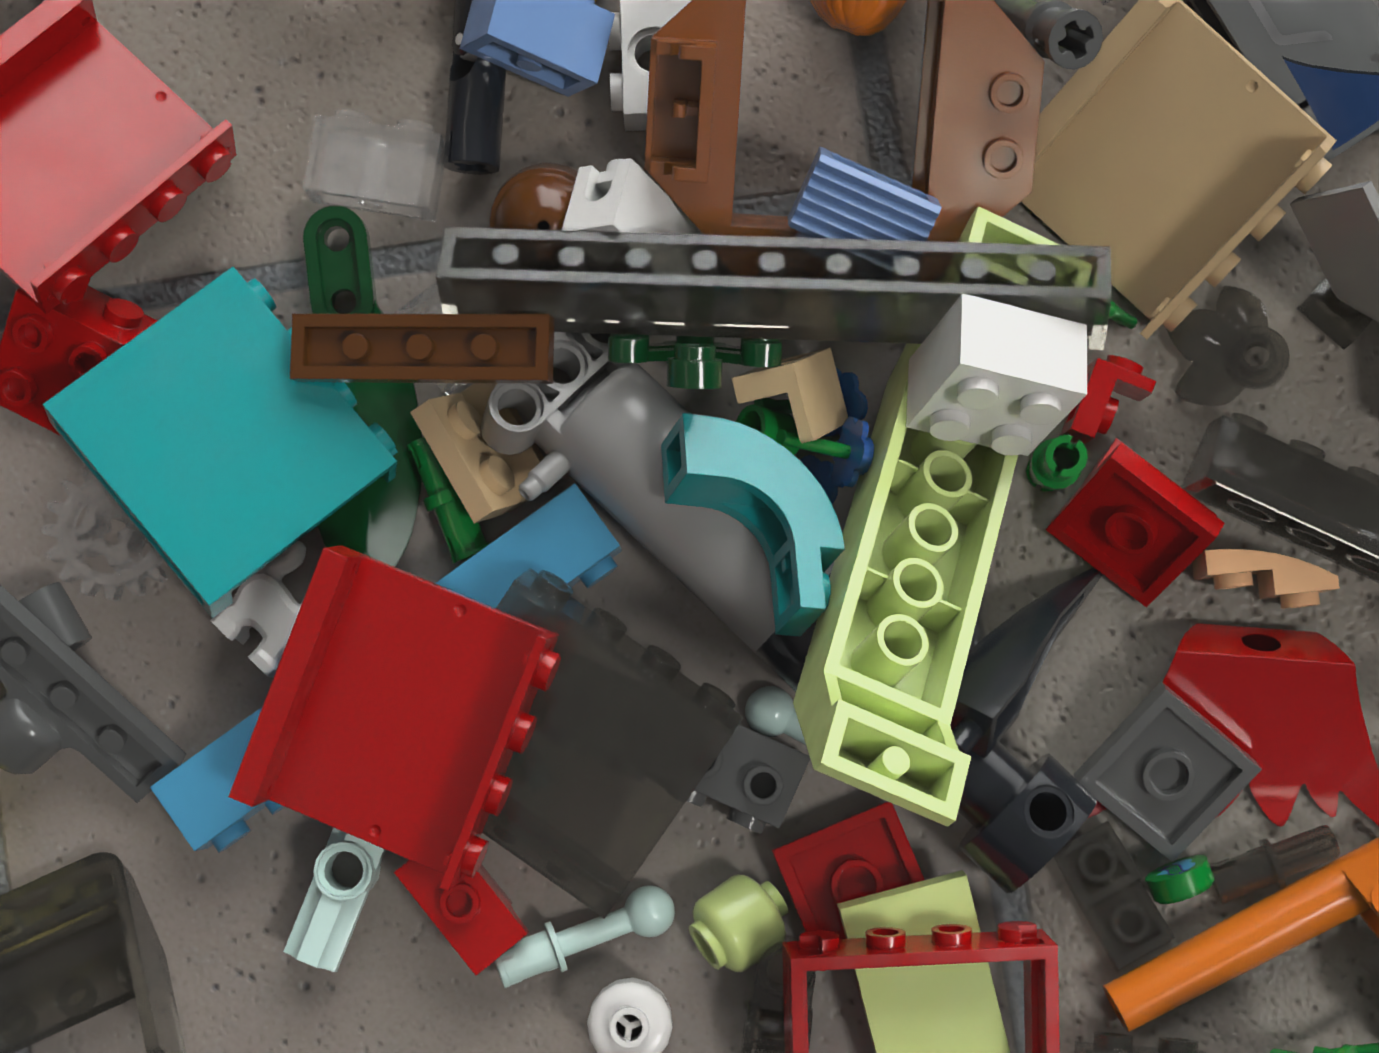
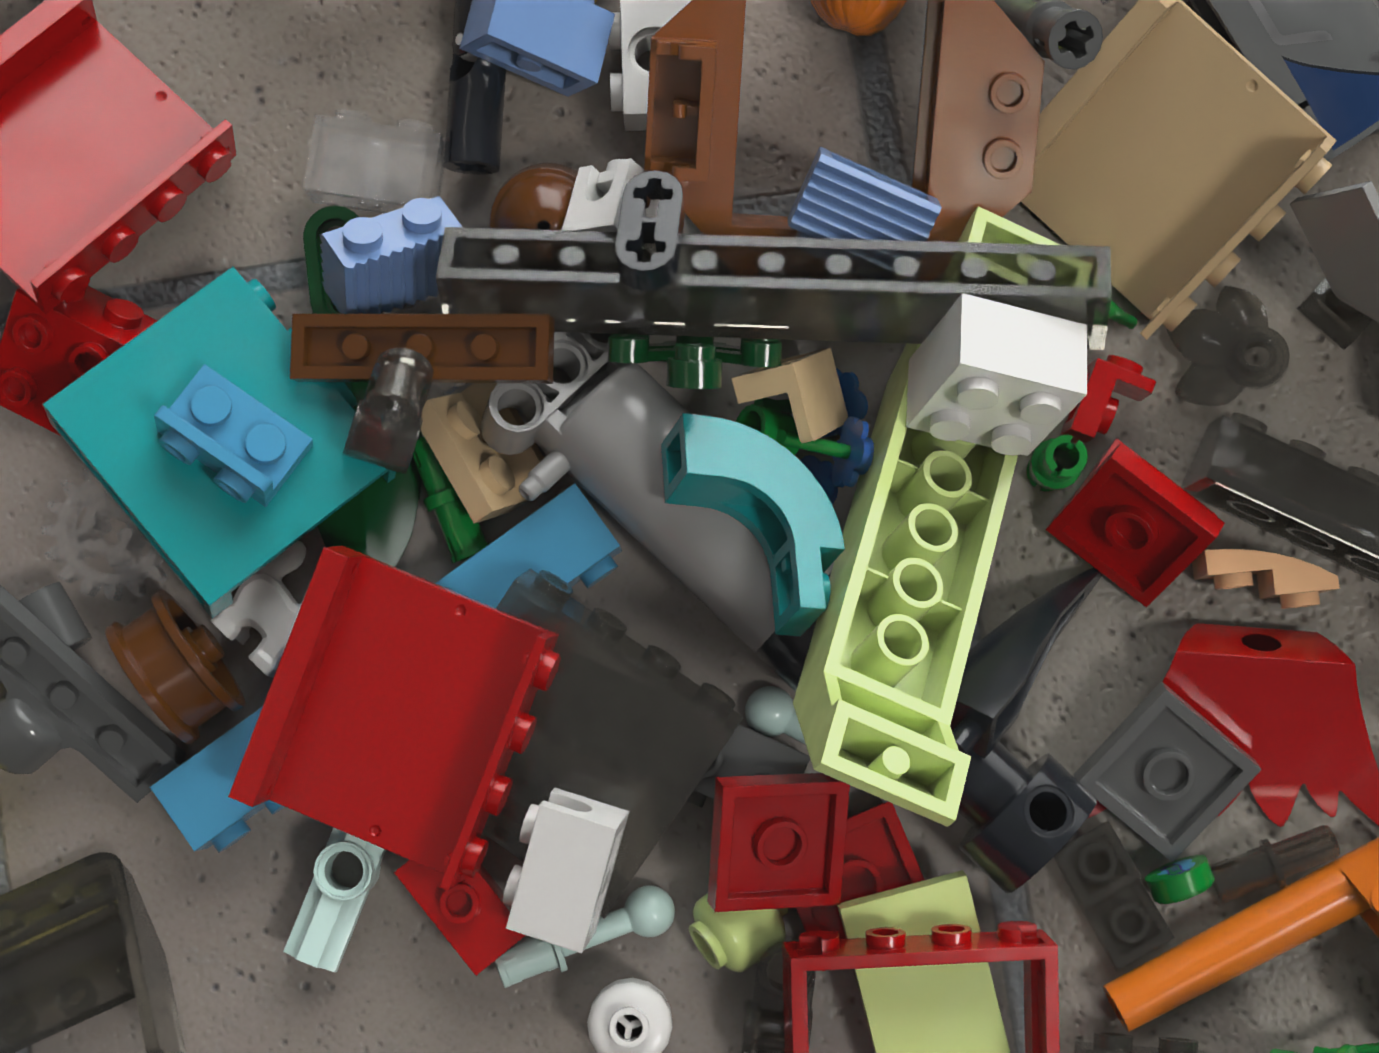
none -> reddish brown wheel [105,589,246,744]
none -> dark azure bracket [154,364,313,507]
none -> medium blue brick [319,196,463,314]
none -> clear smoke piece [342,347,434,475]
none -> white brick [503,787,630,953]
none -> beam [615,170,685,291]
none -> red plate [707,773,850,912]

